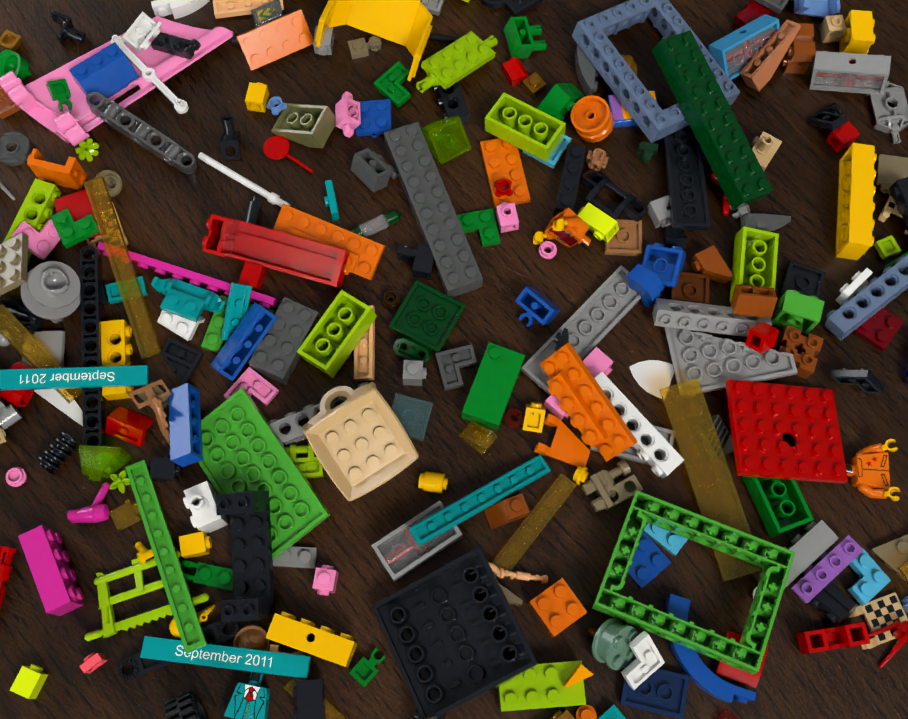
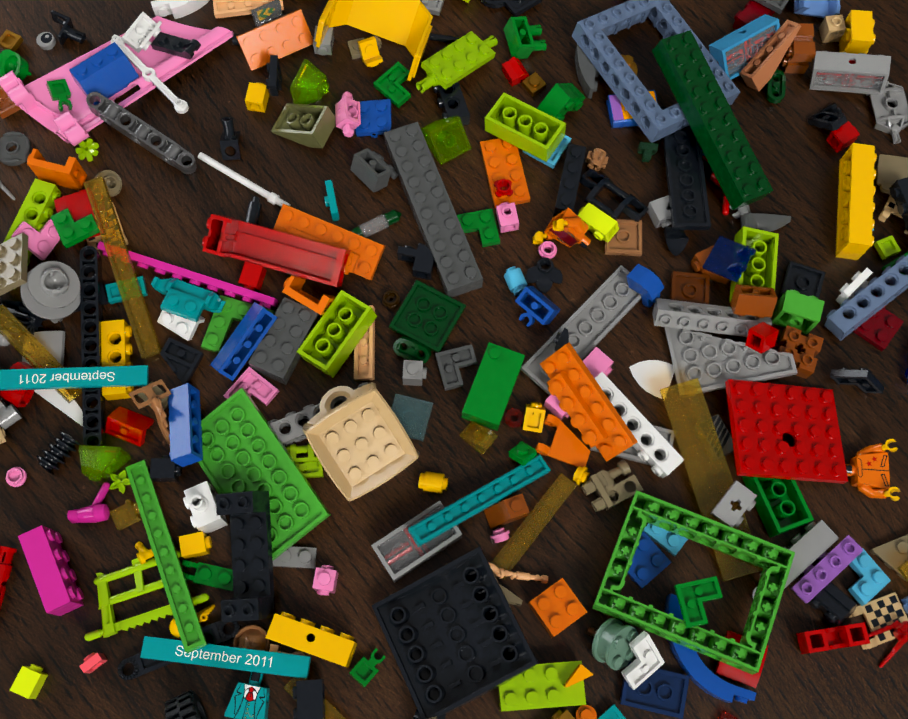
teal plate [220,282,252,340] -> none
red piece [263,136,313,173] -> none
medium blue plate [266,96,287,115] -> none
orange wheel [570,95,614,143] -> none
blue plate [642,243,686,288] -> none
tan brick [751,131,782,171] -> none
none -> light grey tile [36,32,56,50]
none -> black plate [266,55,282,96]
none -> orange panel [282,275,336,315]
none -> clear neon green slope [290,59,329,105]
none -> yellow bracket [358,36,383,67]
none -> bright pink plate [490,527,510,543]
none -> medium azure brick [504,266,528,296]
none -> green plate [509,441,537,466]
none -> black plate [525,258,563,294]
none -> green plate [674,576,723,629]
none -> clear blue plate [702,236,756,283]
none -> light grey brick [710,480,757,528]
none -> dark green plate [766,69,786,104]

